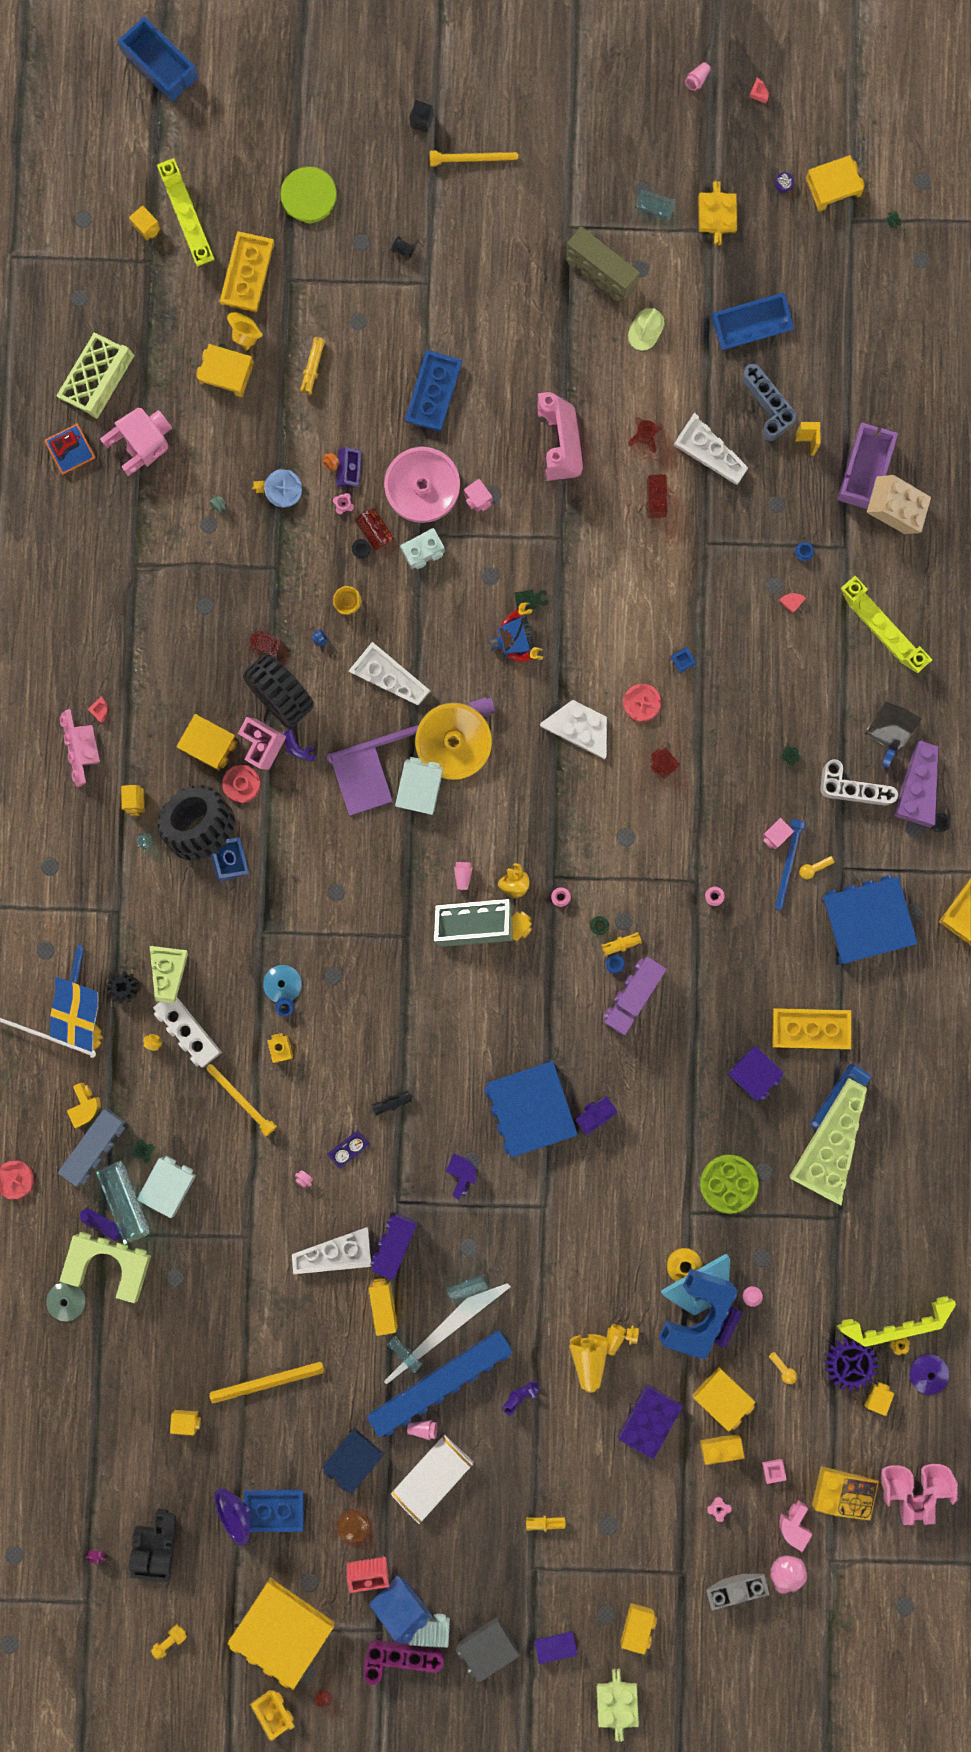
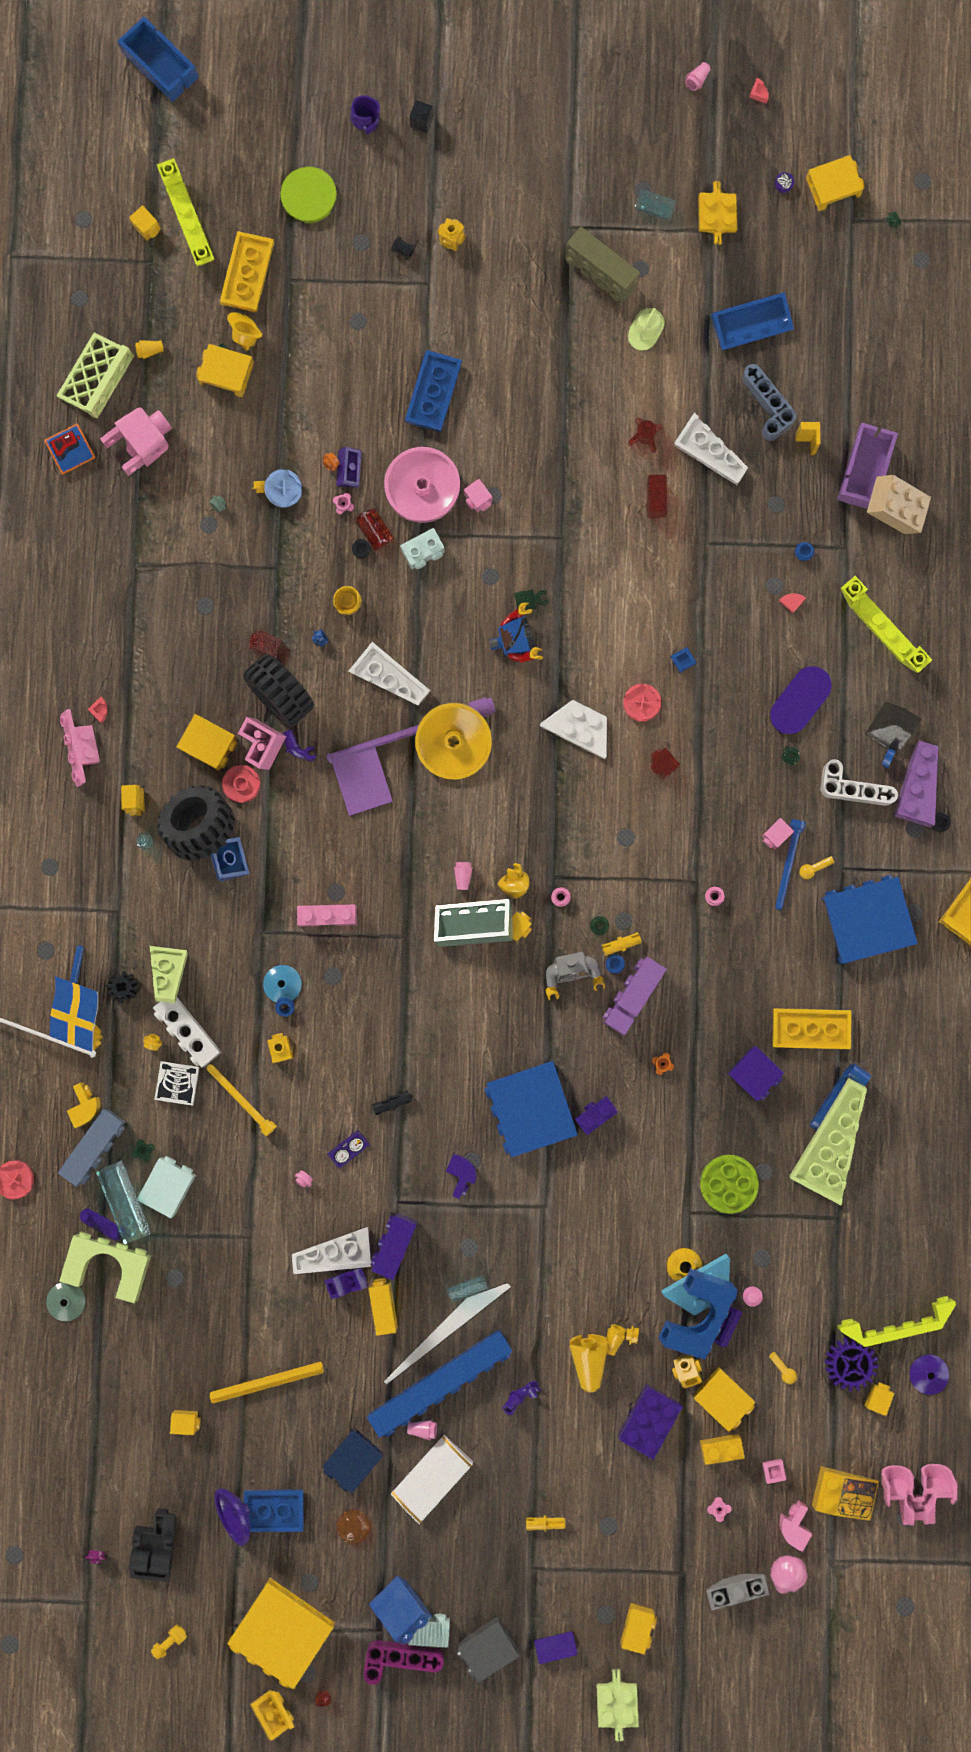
yellow pin [300,337,325,395] -> none
coral brick [347,1557,389,1593] -> none
clear light blue pin [386,1336,423,1373] -> none
light aqua brick [395,757,444,815] -> none
yellow piece [430,151,519,167] -> none
bright pink windscreen [537,392,583,481] -> none
yellow plate [890,1337,910,1355] -> none
none -> yellow cone [135,340,164,359]
none -> tile [155,1061,200,1106]
none -> bright pink arch [297,905,357,927]
none -> dark purple brick [324,1268,368,1299]
none -> dark purple helmet [350,95,380,135]
none -> yellow brick [437,218,466,251]
none -> light grey torso [546,952,605,1001]
none -> orange plate [652,1053,674,1075]
none -> yellow brick [672,1354,702,1389]
none -> dark purple tile [770,666,832,734]

